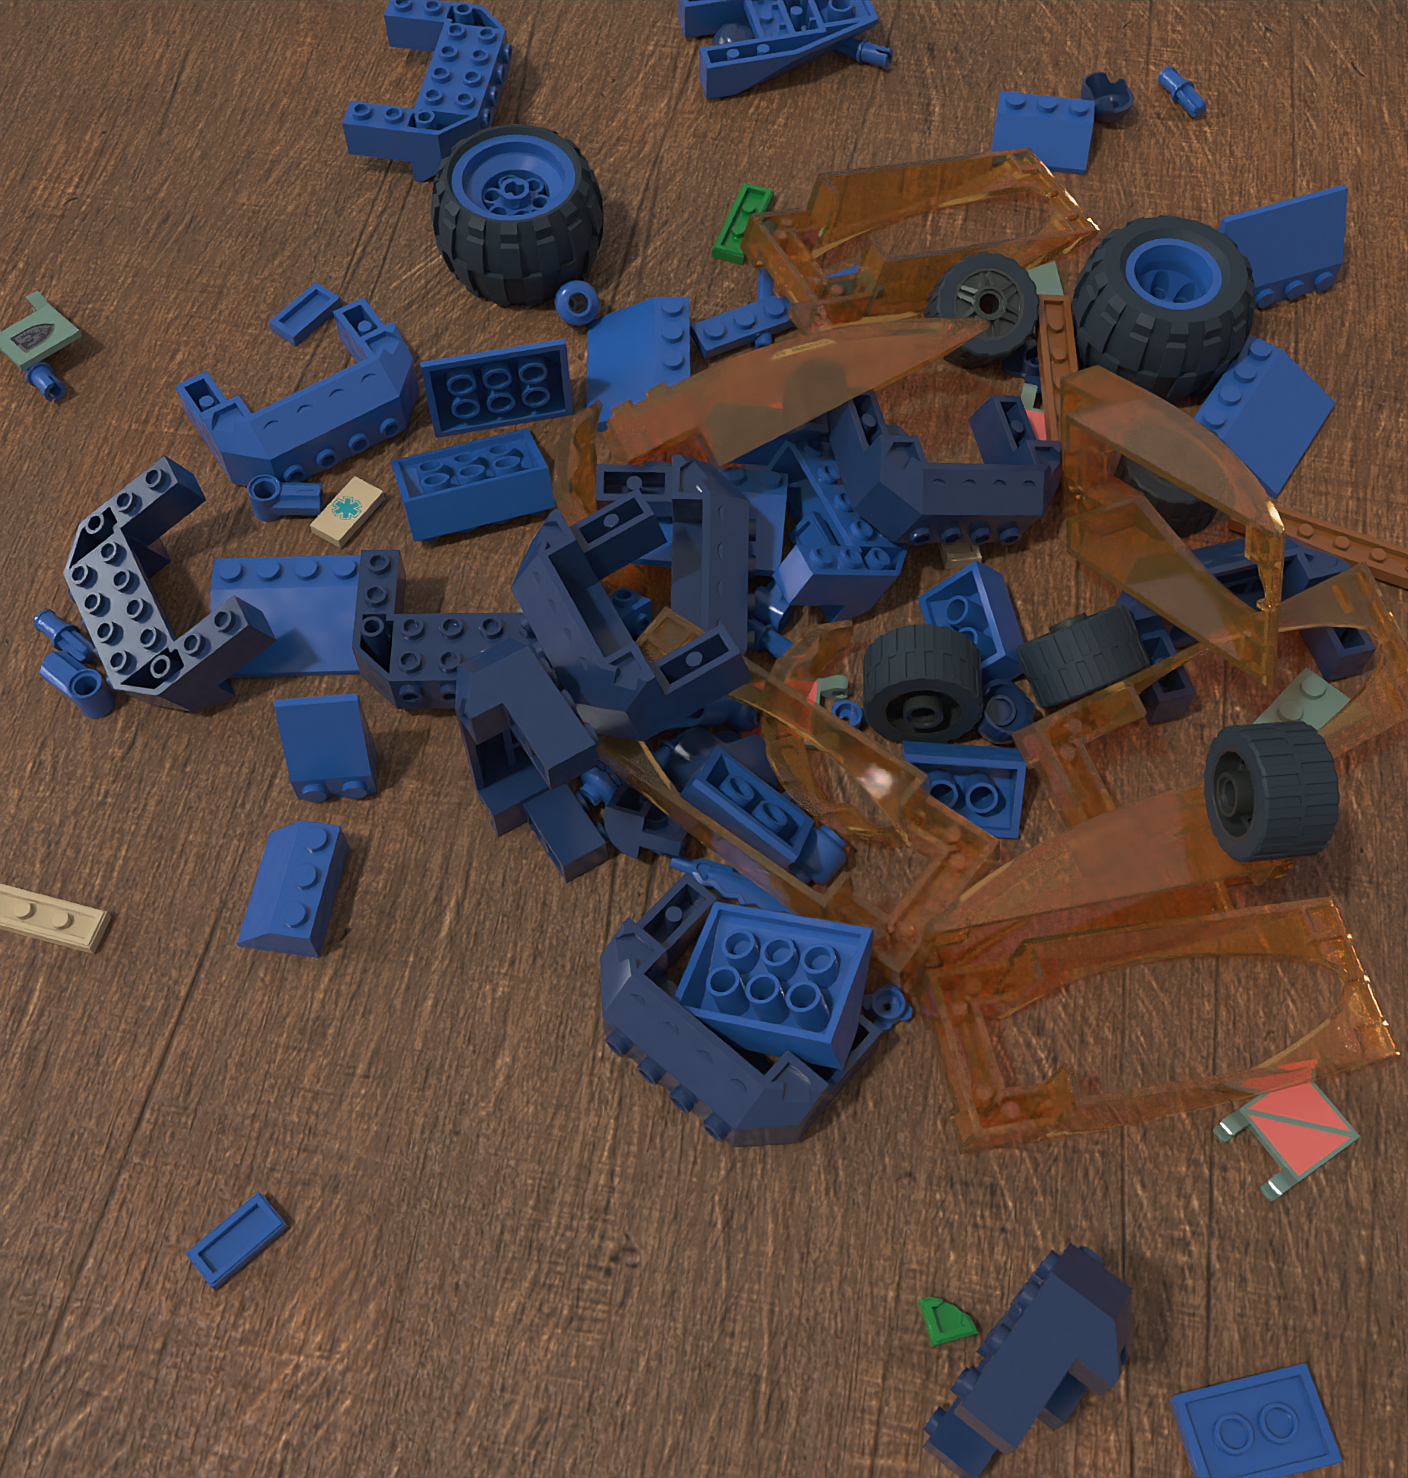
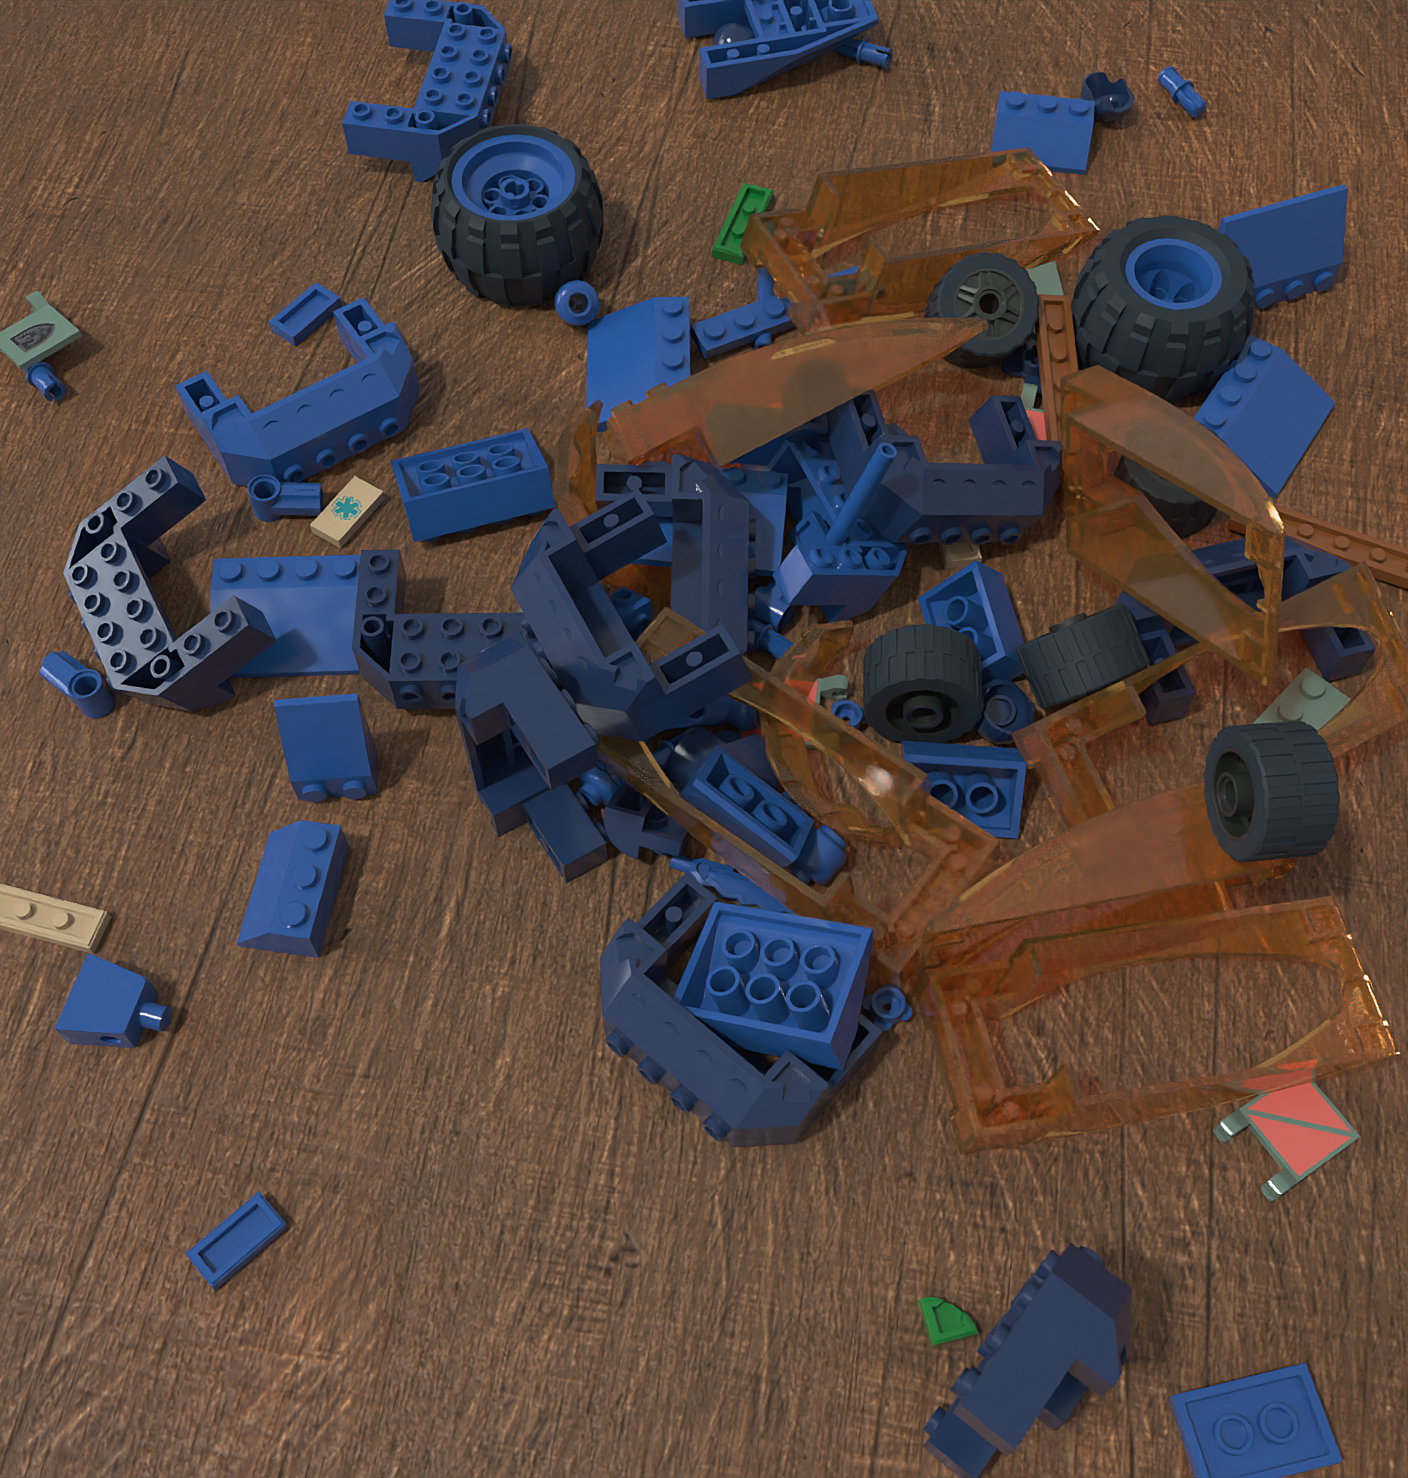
blue axle [33,609,95,664] -> none
blue slope [420,338,573,438] -> none
none -> blue torso [54,954,171,1048]
none -> blue piece [821,442,897,546]

